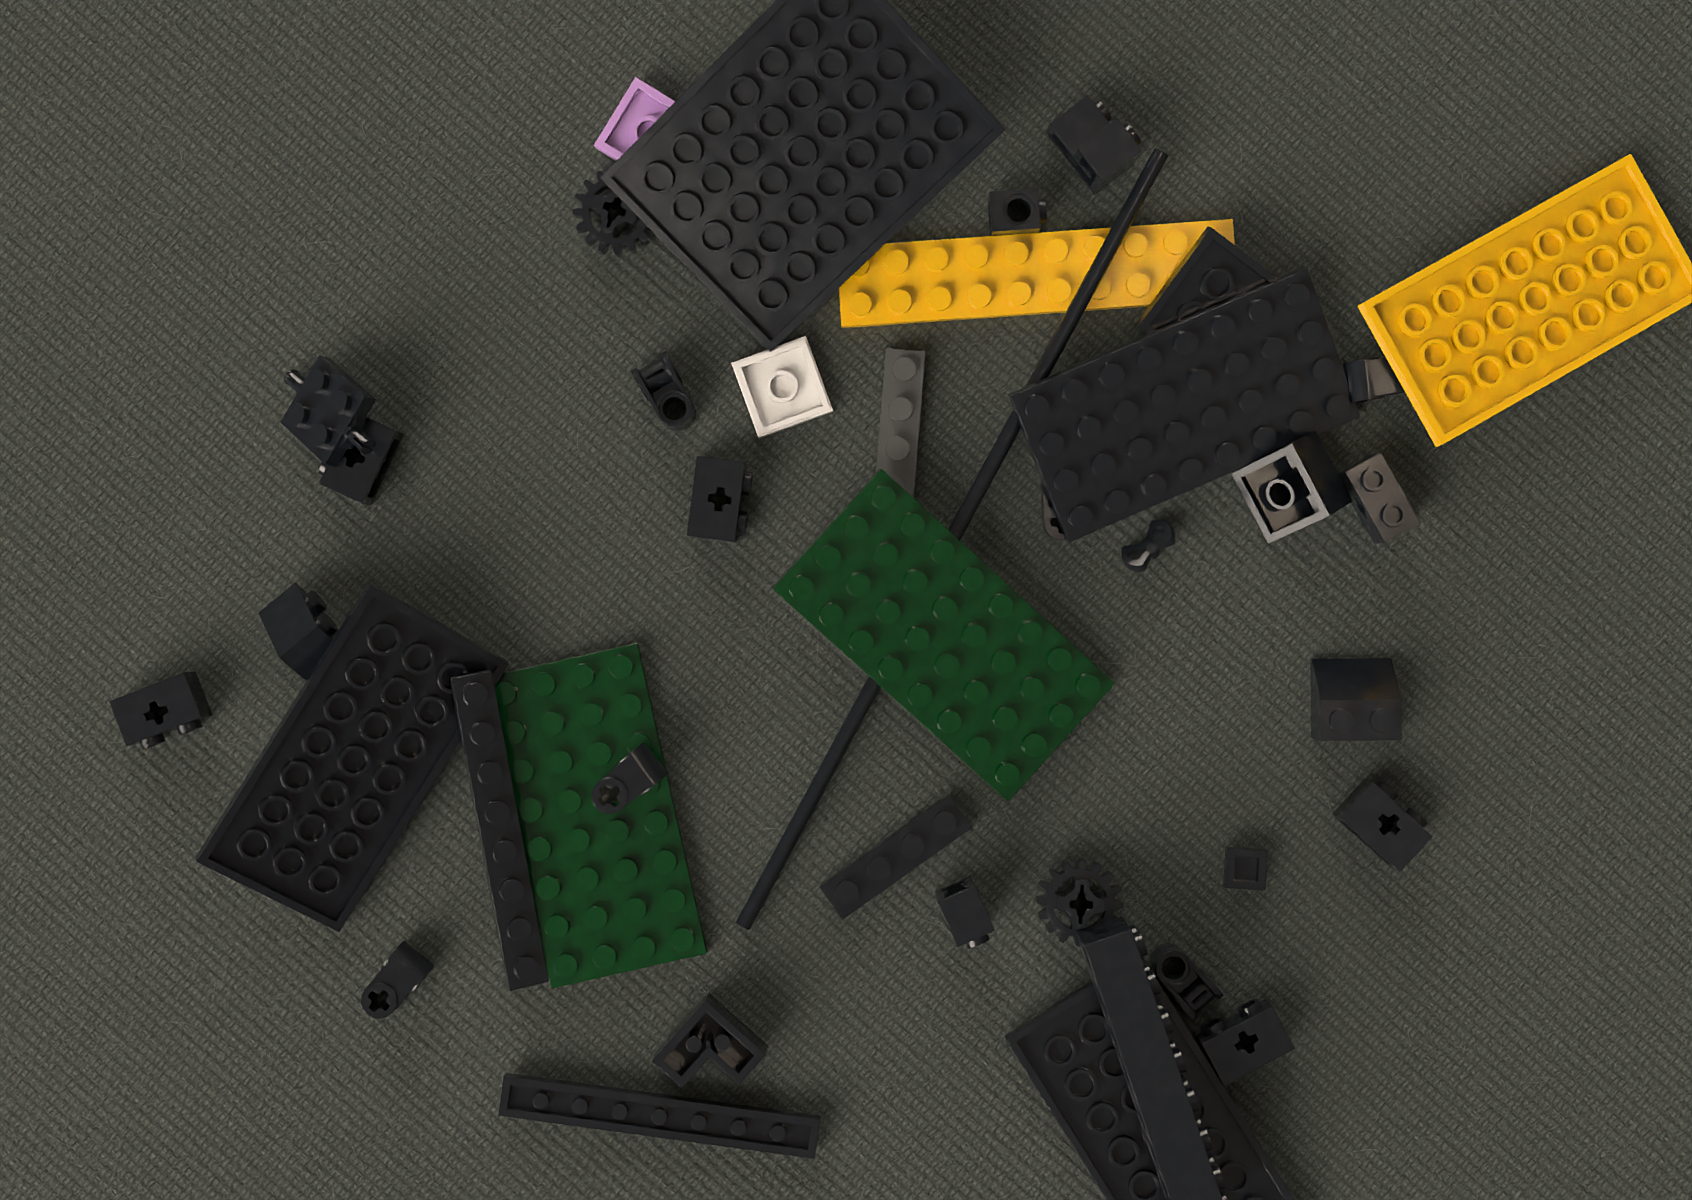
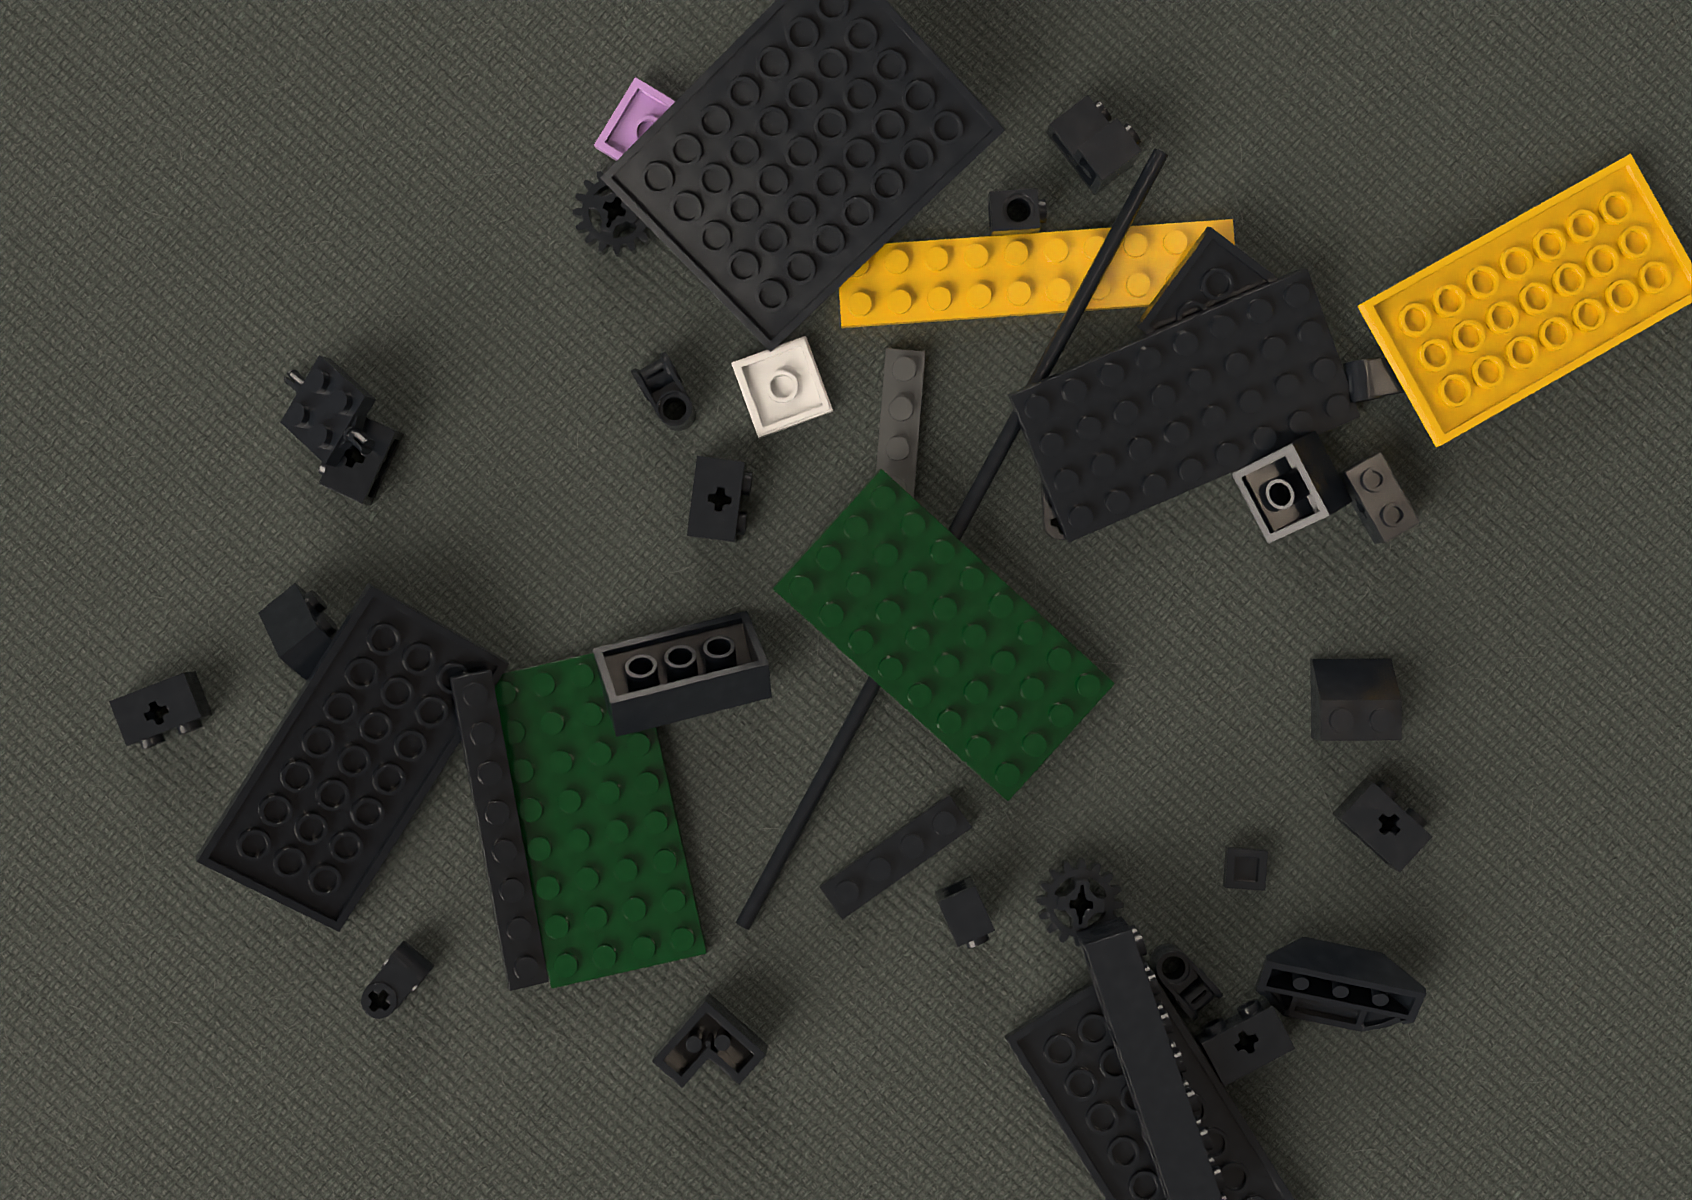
black plate [498,1073,820,1159] -> none
black piece [591,742,669,814] -> none
black piece [1121,520,1175,572] -> none
none -> black slope [593,611,772,737]
none -> black wedge [1256,937,1427,1032]

